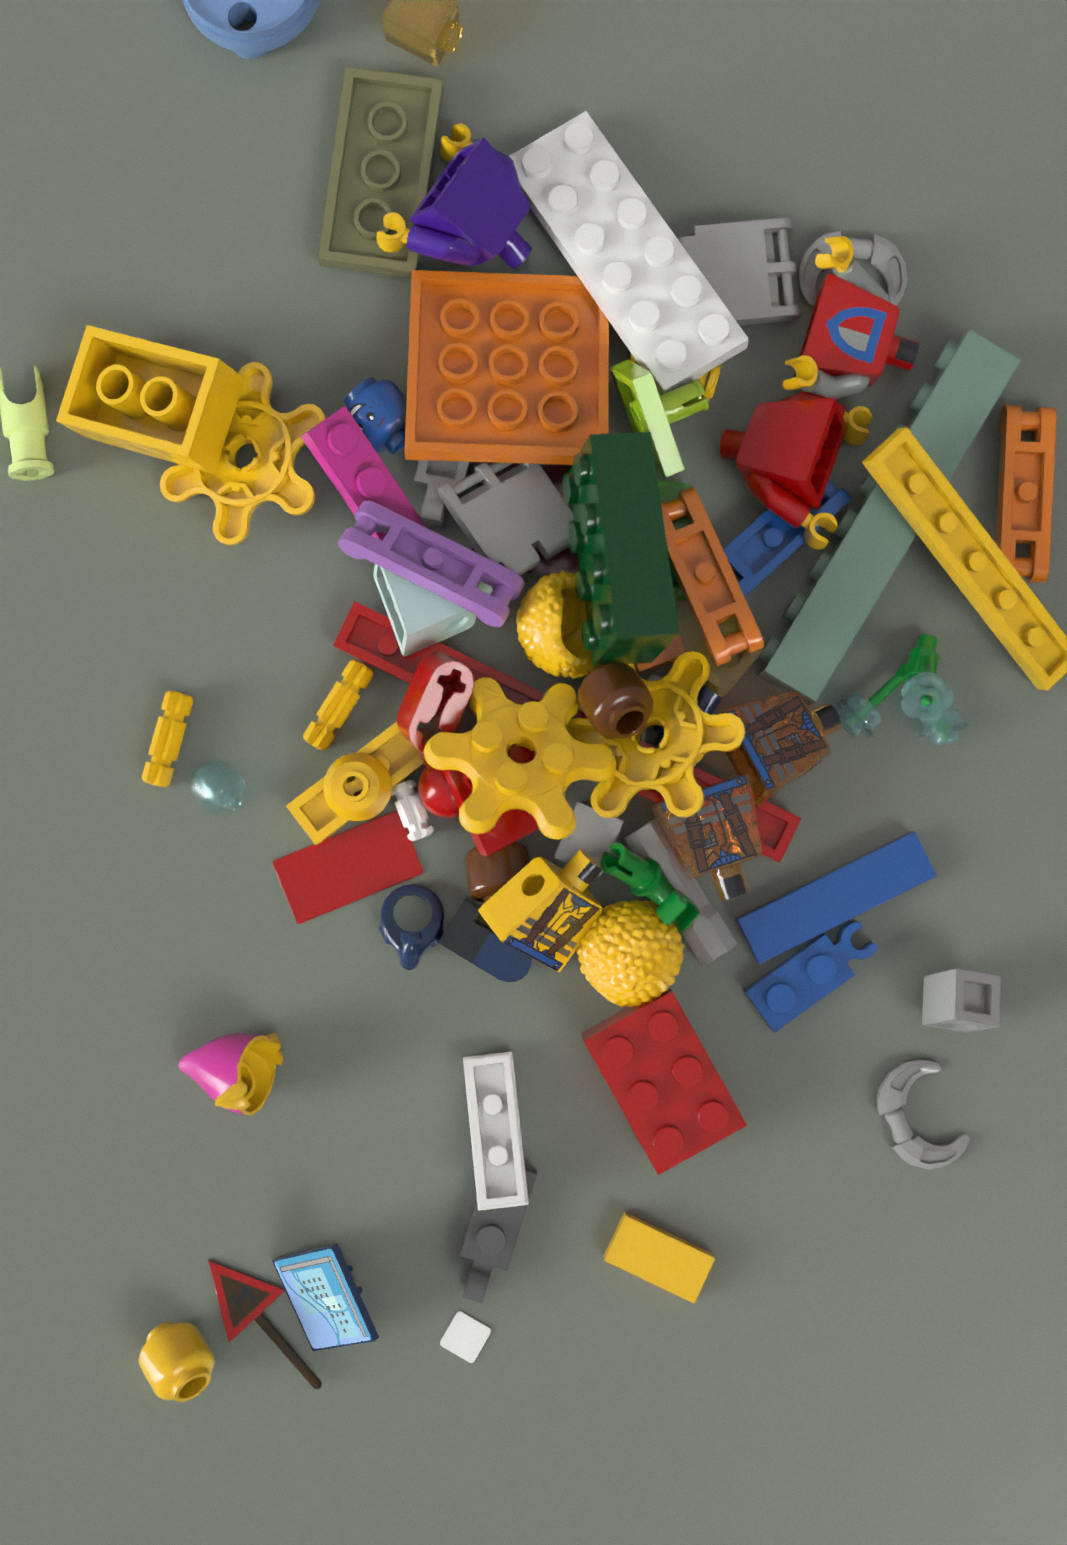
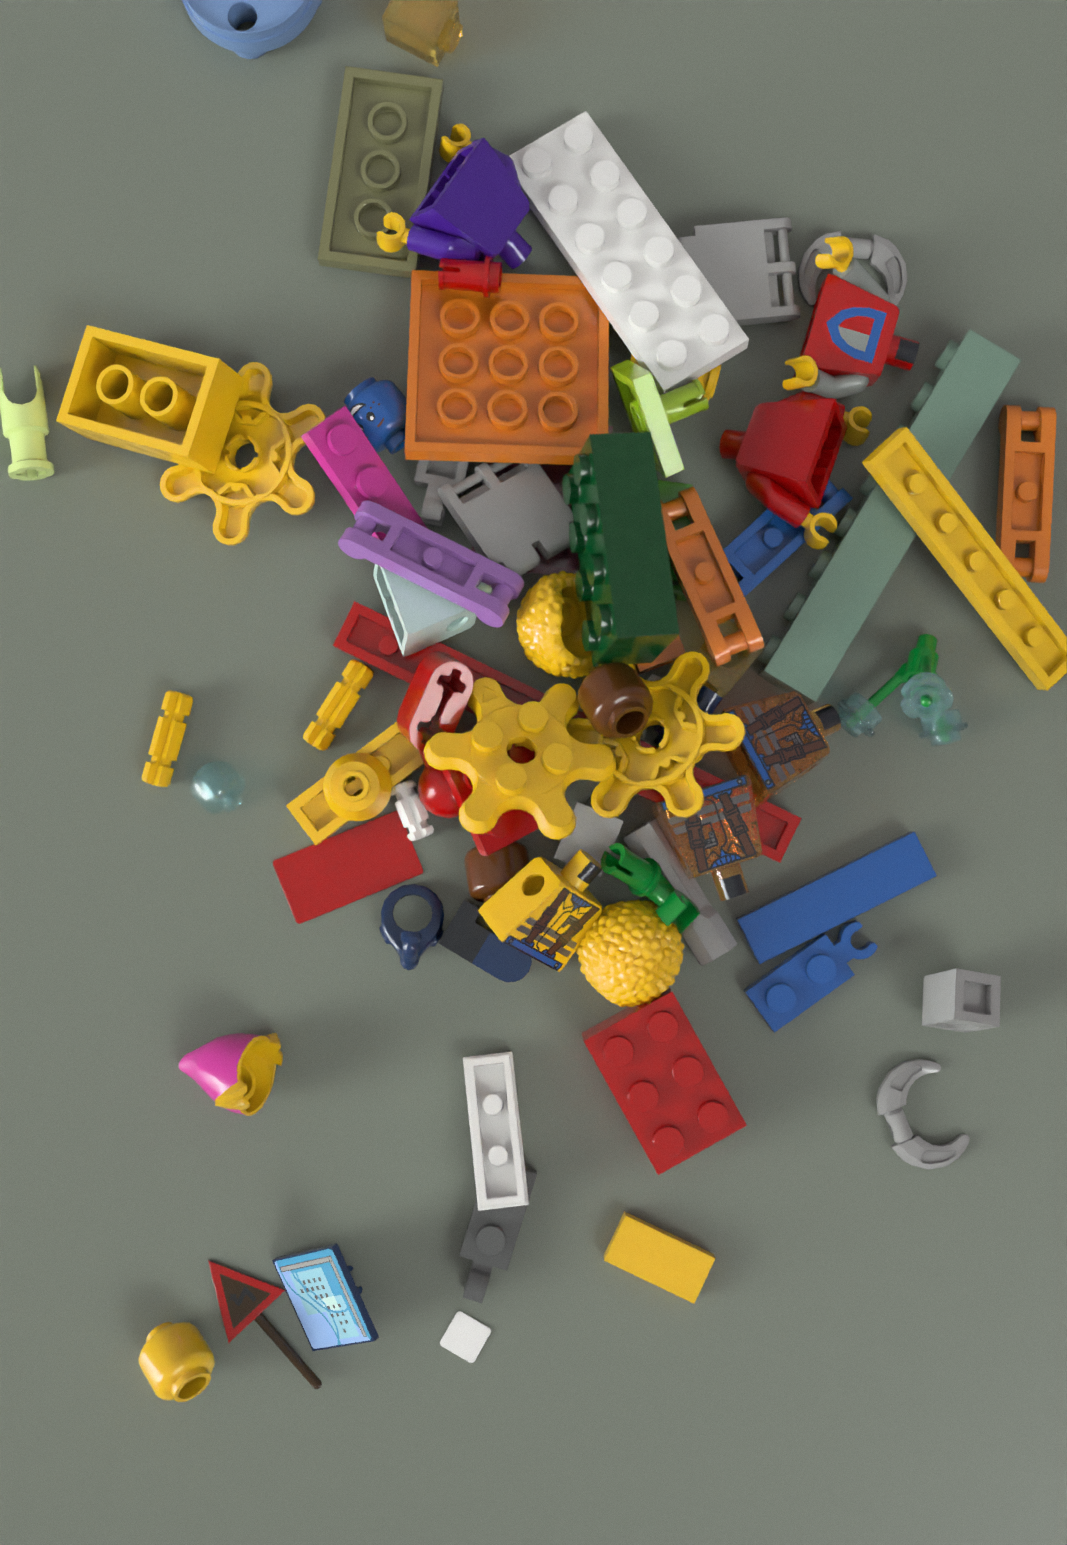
none -> red pin [438,256,502,298]

